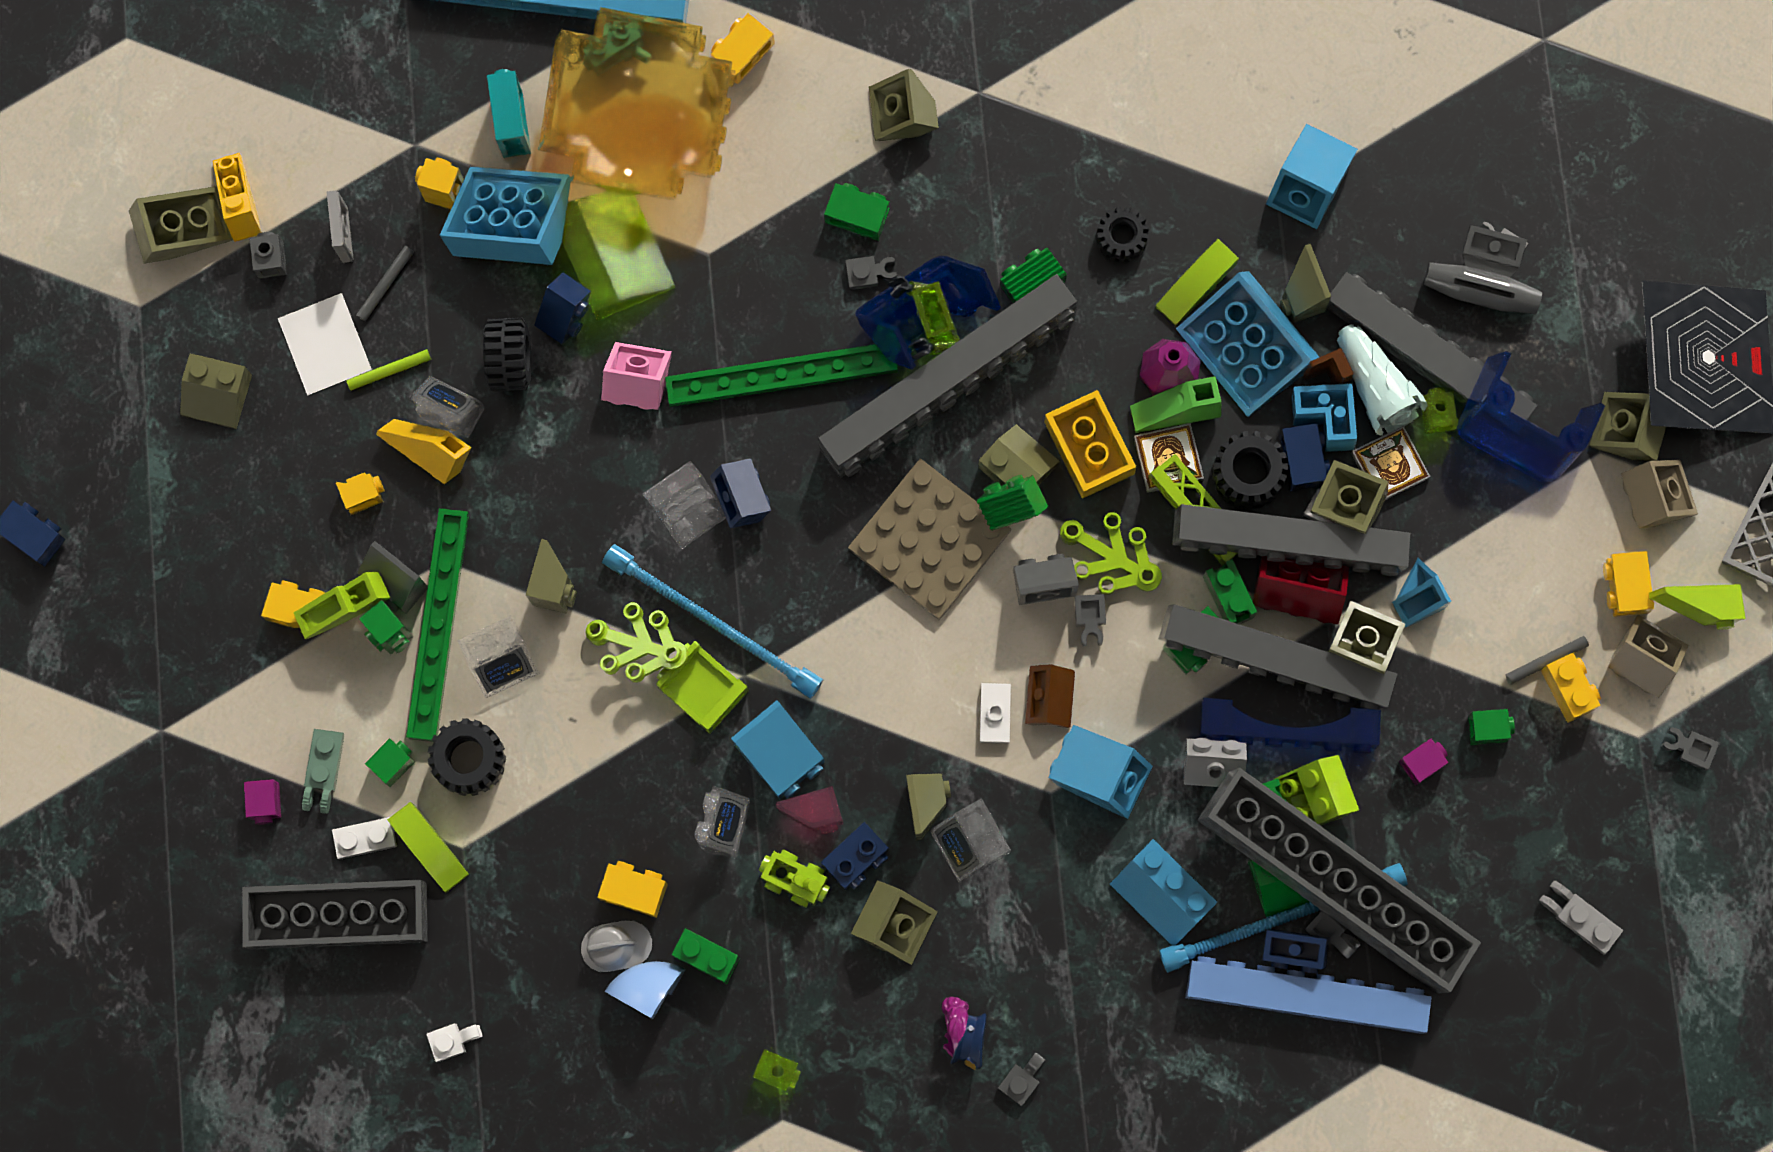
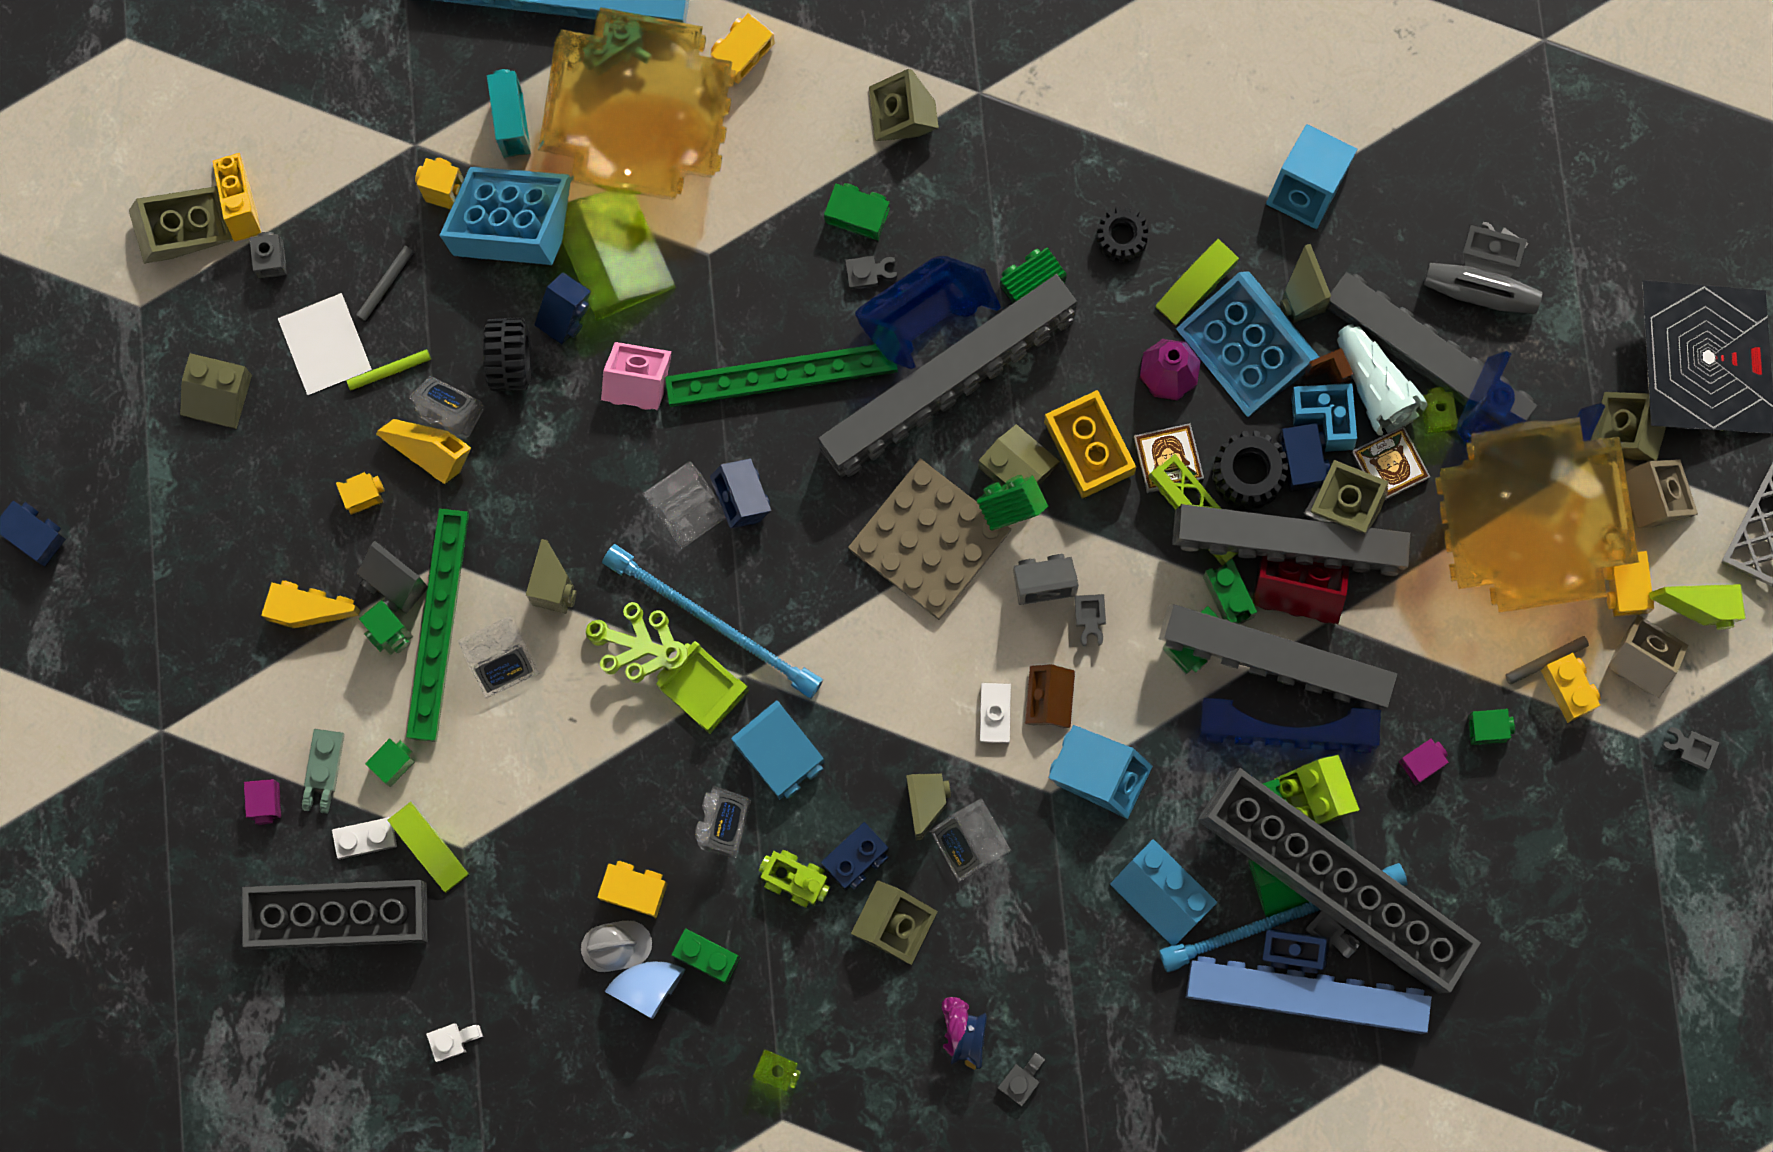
lime slope [294,572,390,639] -> none
light grey tile [327,190,354,263] -> none
black tyre [428,718,506,796] -> none
clear pink slope [776,786,843,834] -> none
clear neon green torso [887,276,960,360] -> none
lime plant [1060,512,1162,595] -> none
bright green slope [1130,376,1221,433] -> none
light grey brick [1184,738,1247,787] -> none
olive slope [1329,601,1405,674] -> none
dark azure slope [1392,558,1451,628] -> none
light grey hinge [1539,881,1623,955] -> none
none -> clear yellow windscreen [1435,417,1639,613]

